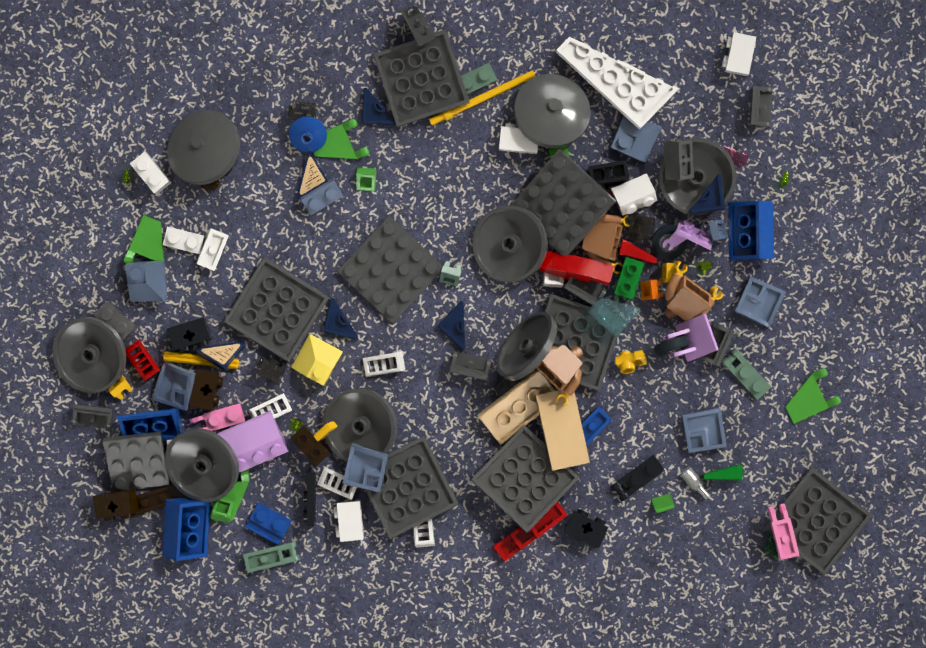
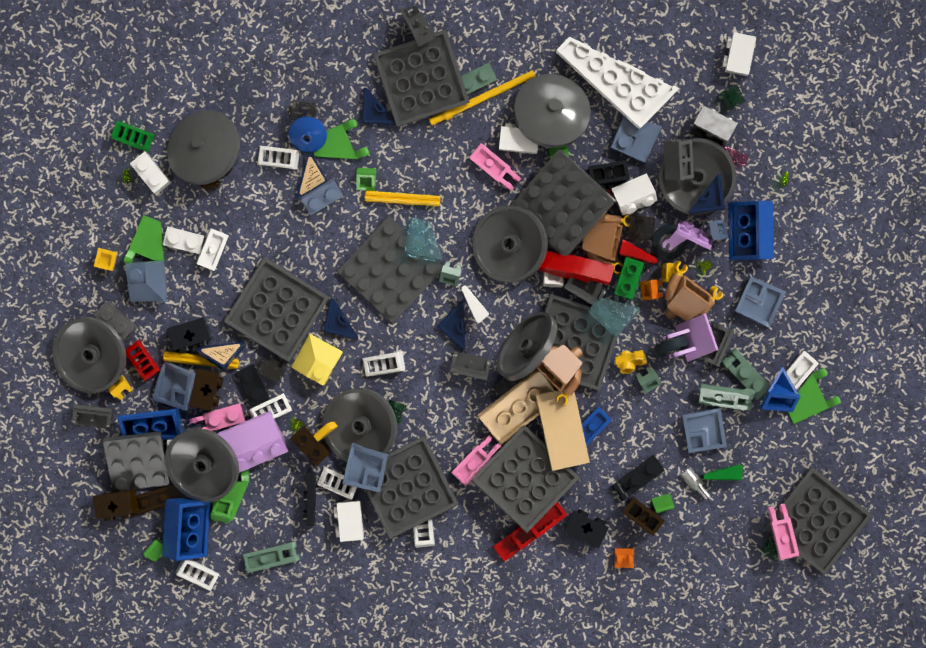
blue plate [245,502,292,545] -> none
dark grey hinge [749,86,773,127] -> none
none -> yellow tile [94,248,118,271]
none -> green slope [111,120,155,152]
none -> bright green slope [143,539,163,562]
none -> white slope [175,559,219,591]
none -> black plate [236,364,270,407]
none -> white slope [257,146,300,169]
none -> yellow axle [365,191,440,206]
none -> clear green wheel [388,399,407,424]
none -> clear light blue wing [405,217,442,263]
none -> bright pink hinge [451,435,501,486]
none -> white slope [462,285,489,324]
none -> bright pink hinge [469,143,521,191]
none -> orange tile [614,548,634,568]
none -> dark brown brick [621,496,665,536]
none -> sand green tile [636,367,662,393]
none -> brick [690,105,738,149]
none -> sand green plate [698,384,755,410]
none -> clear green tile [719,84,746,110]
none -> blue slope [760,366,801,412]
none -> white plate [786,351,819,390]

